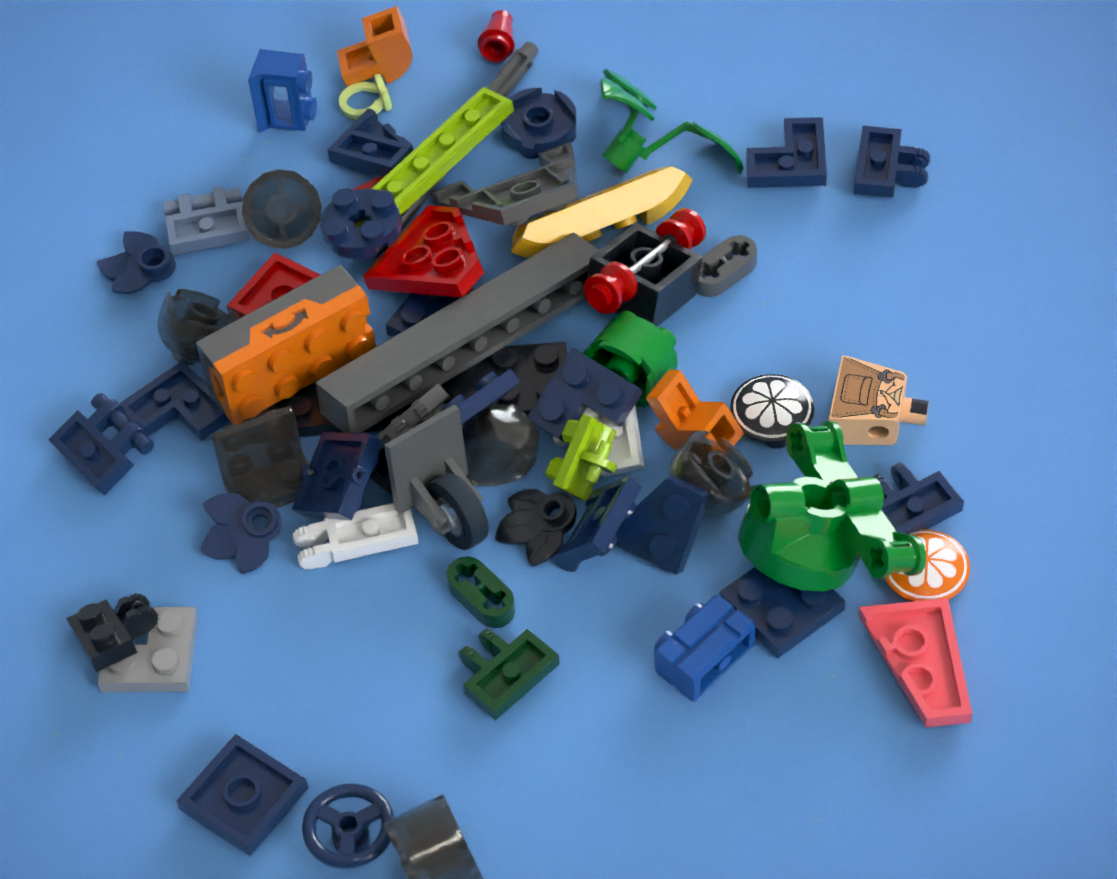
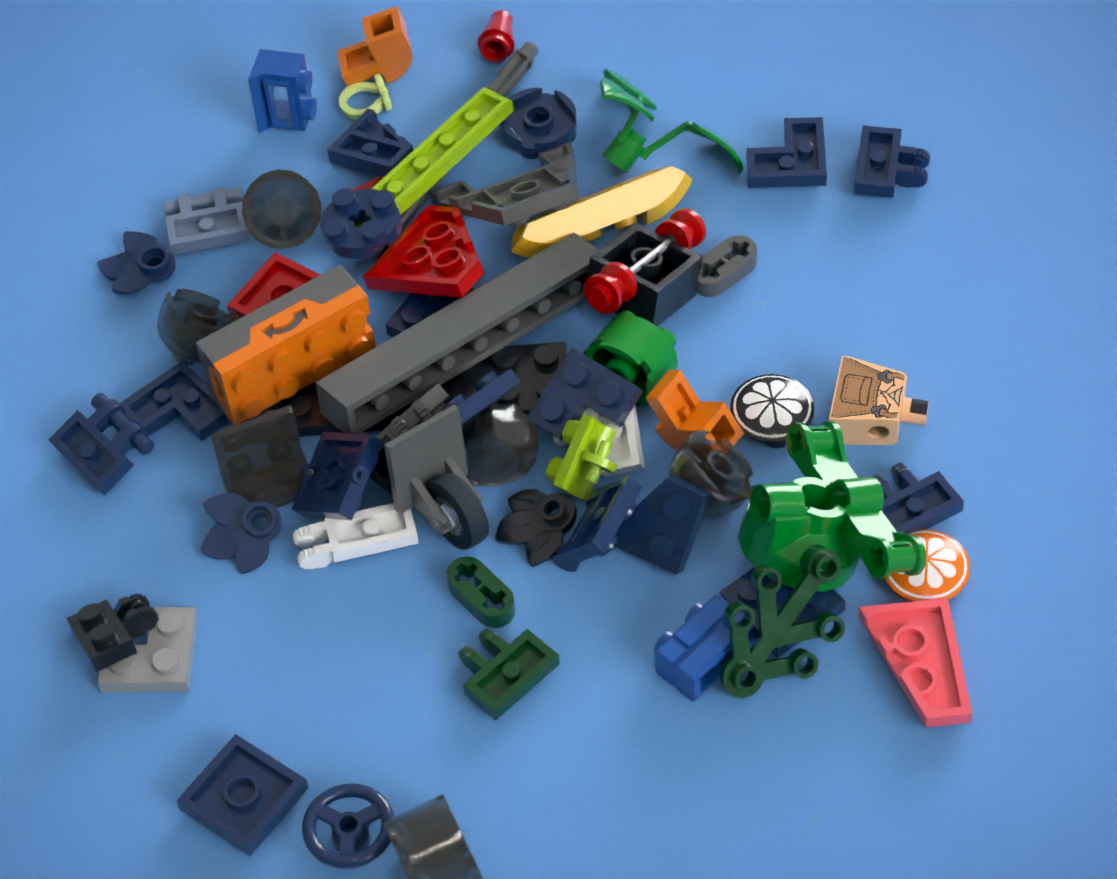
none -> dark green plant [720,544,845,698]

